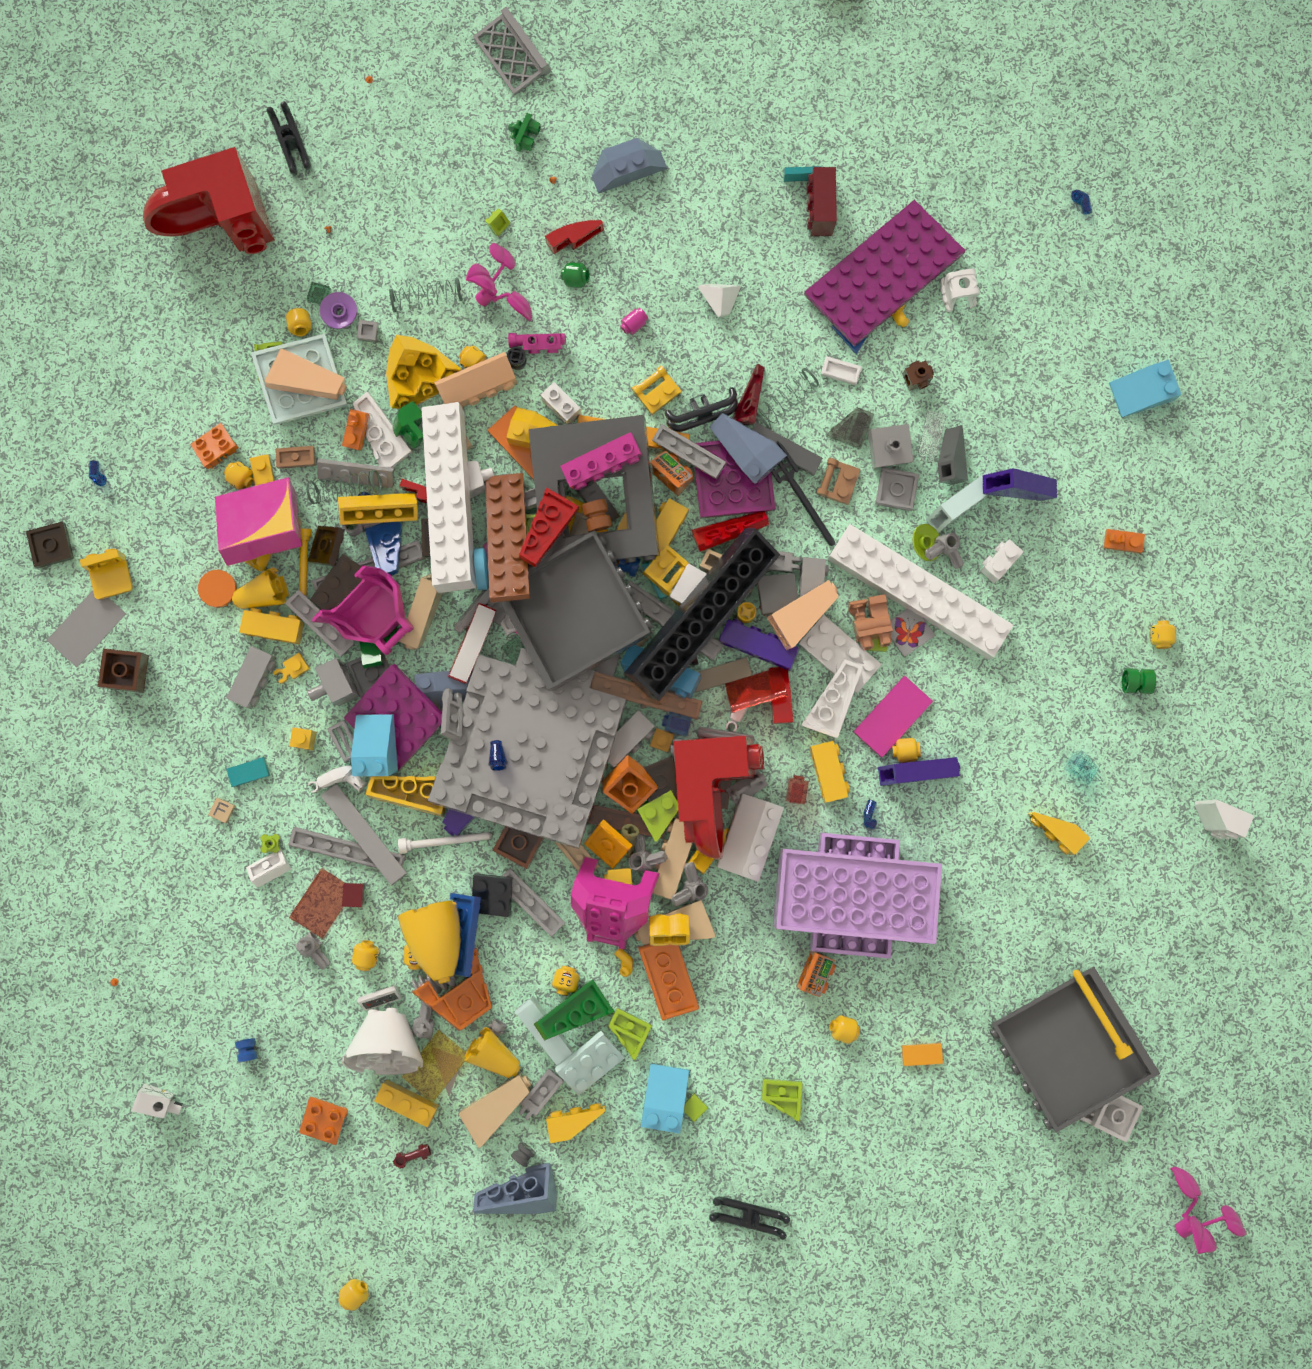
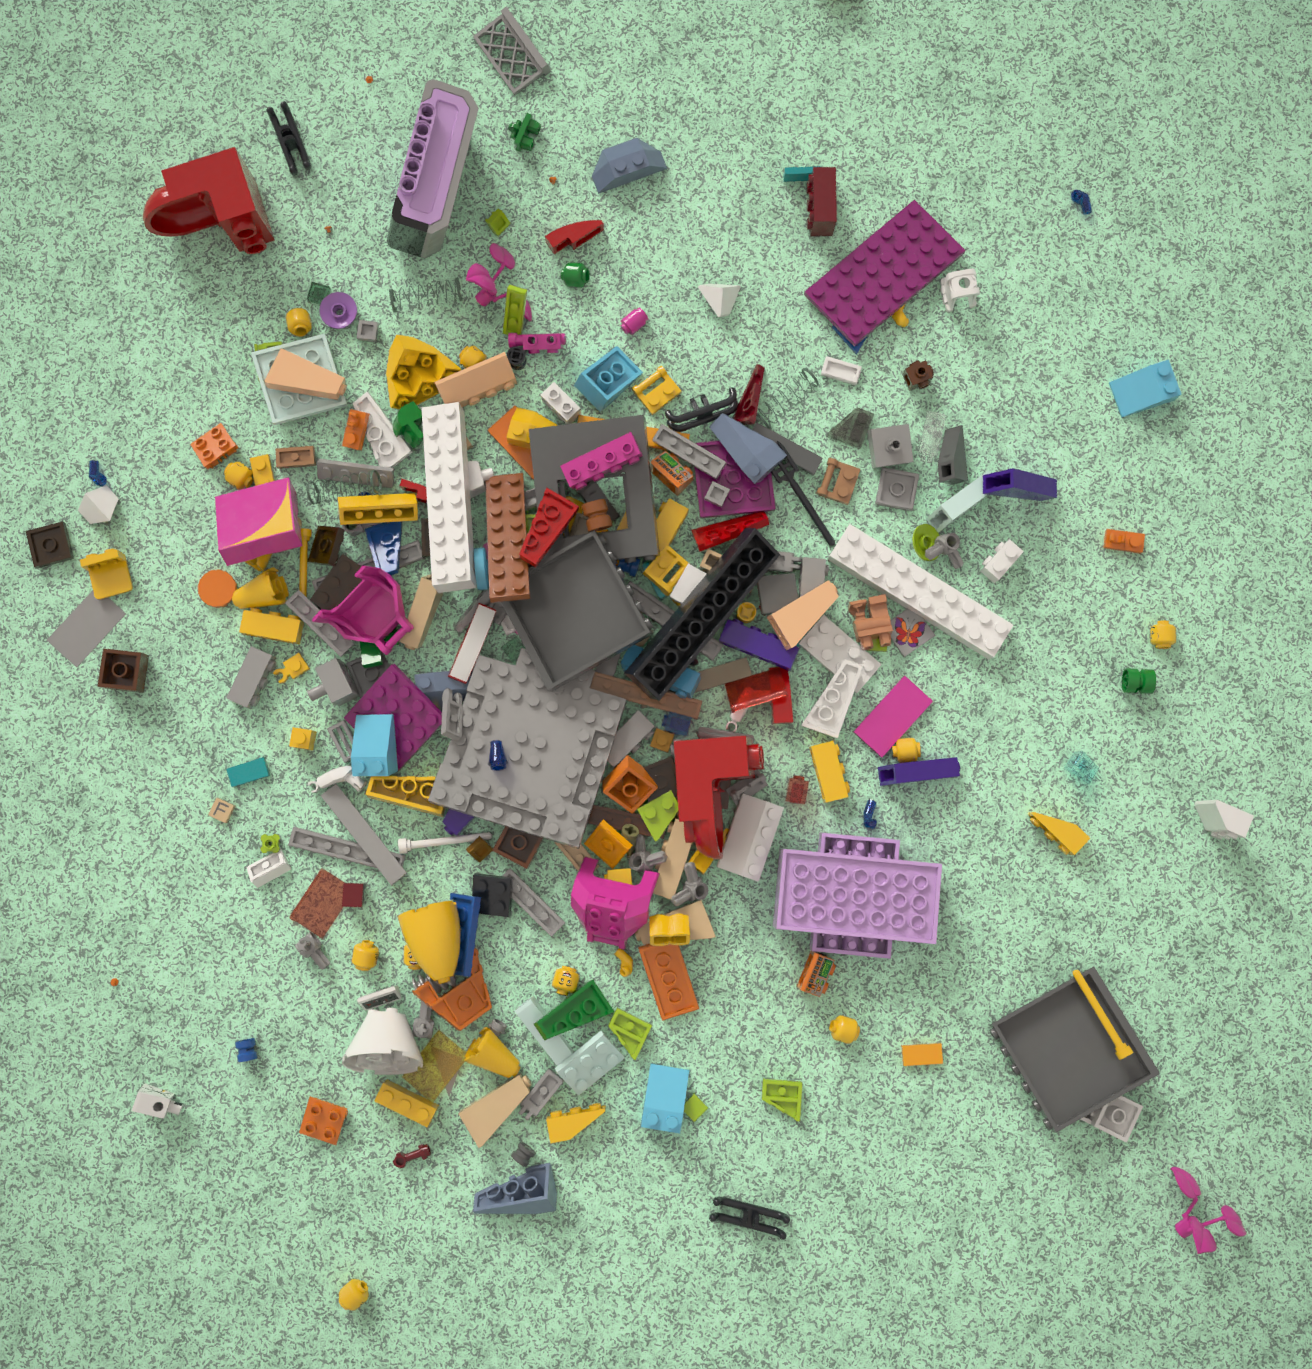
none -> white slope [78,485,119,524]
none -> lavender piece [387,79,479,259]
none -> pearl gold plate [466,836,493,863]
none -> lime tile [502,285,527,335]
none -> medium azure slope [574,346,643,412]
none -> light grey plate [704,481,730,508]

